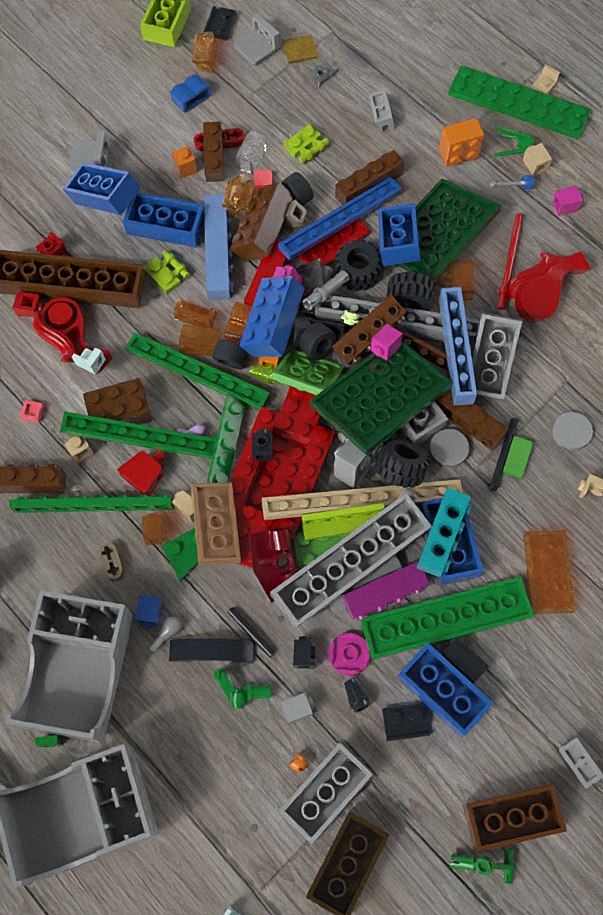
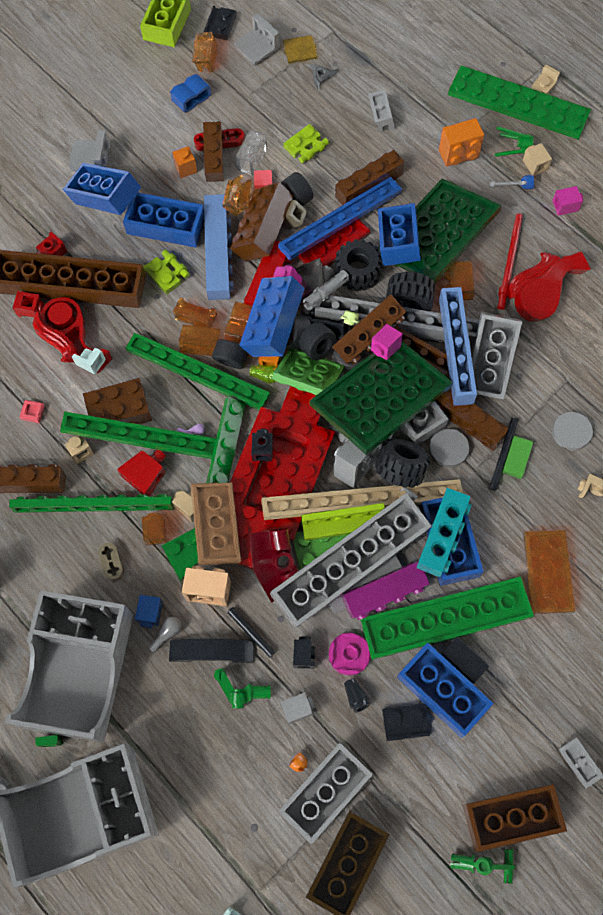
none -> light nougat brick [182,566,231,607]

